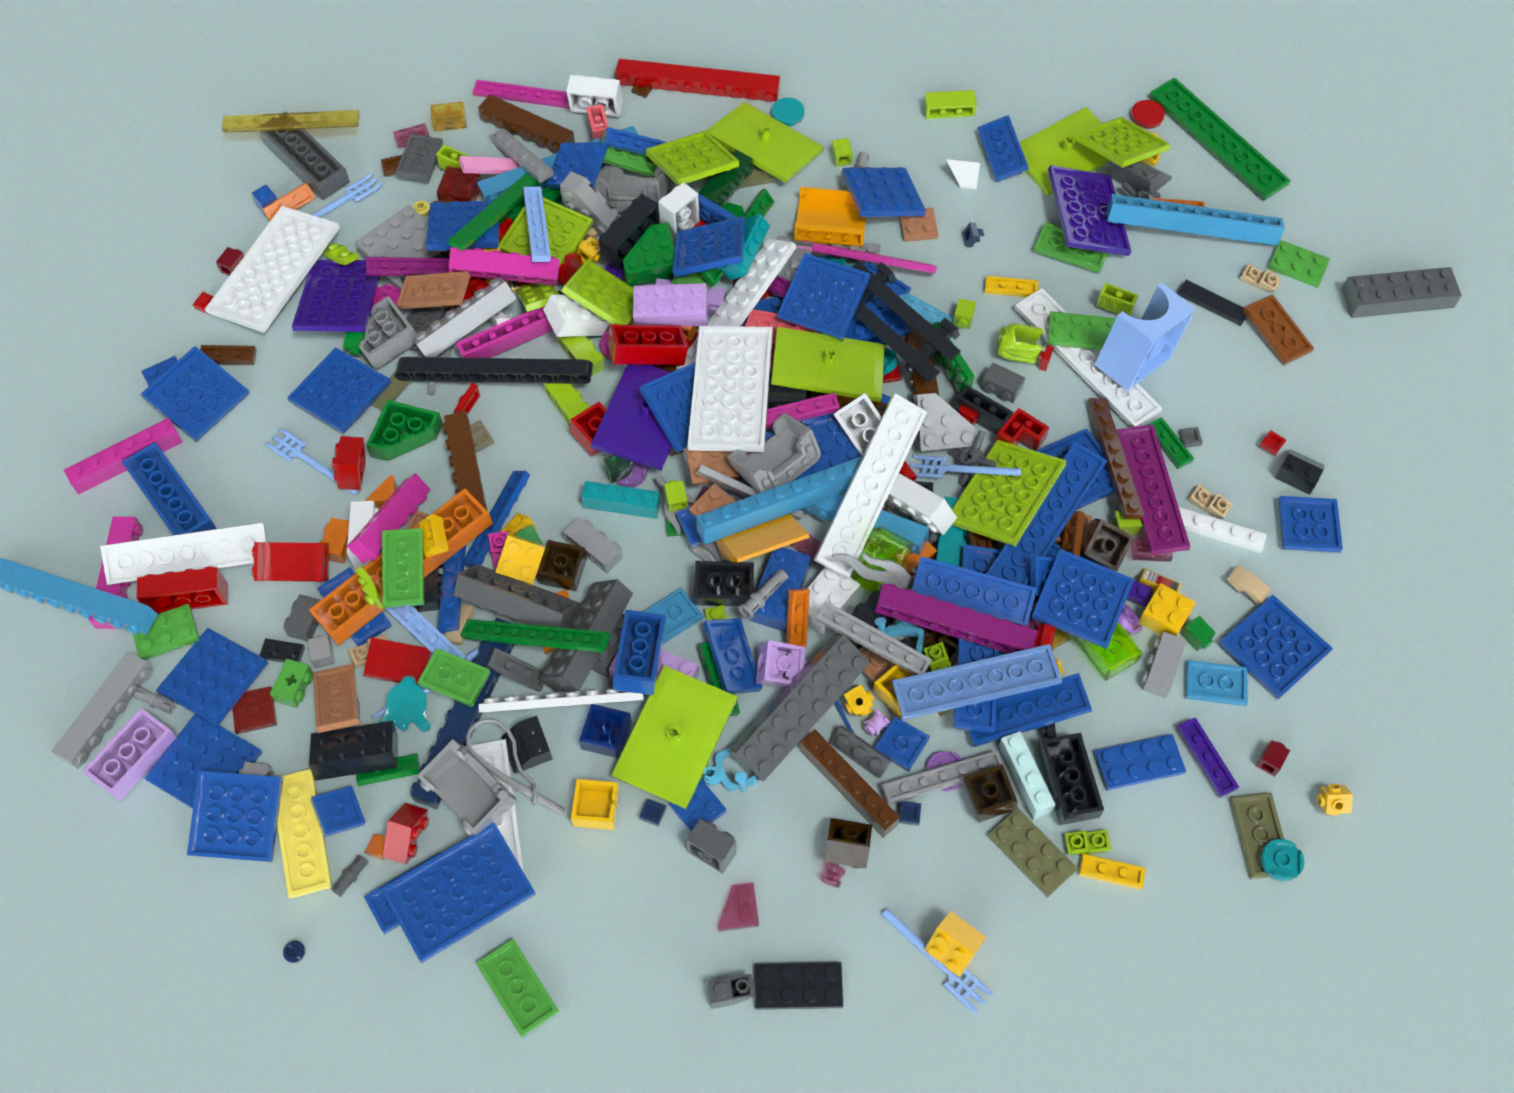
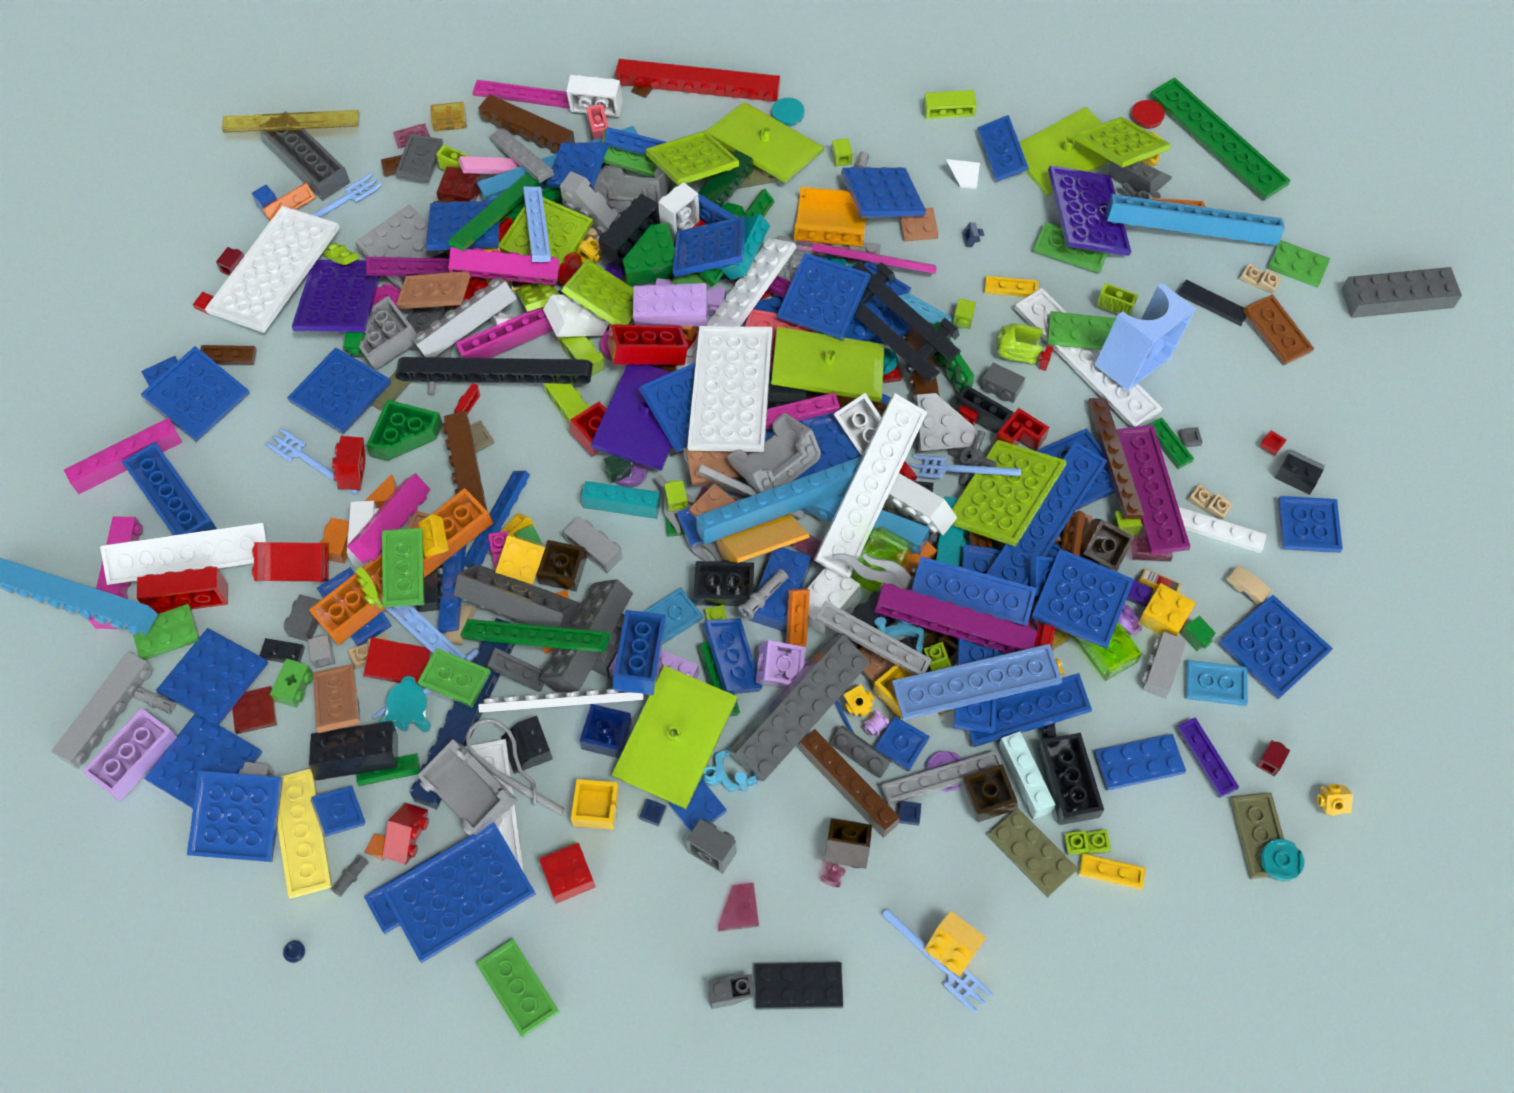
light yellow plate [413,201,430,217] -> none
none -> red brick [539,842,596,904]

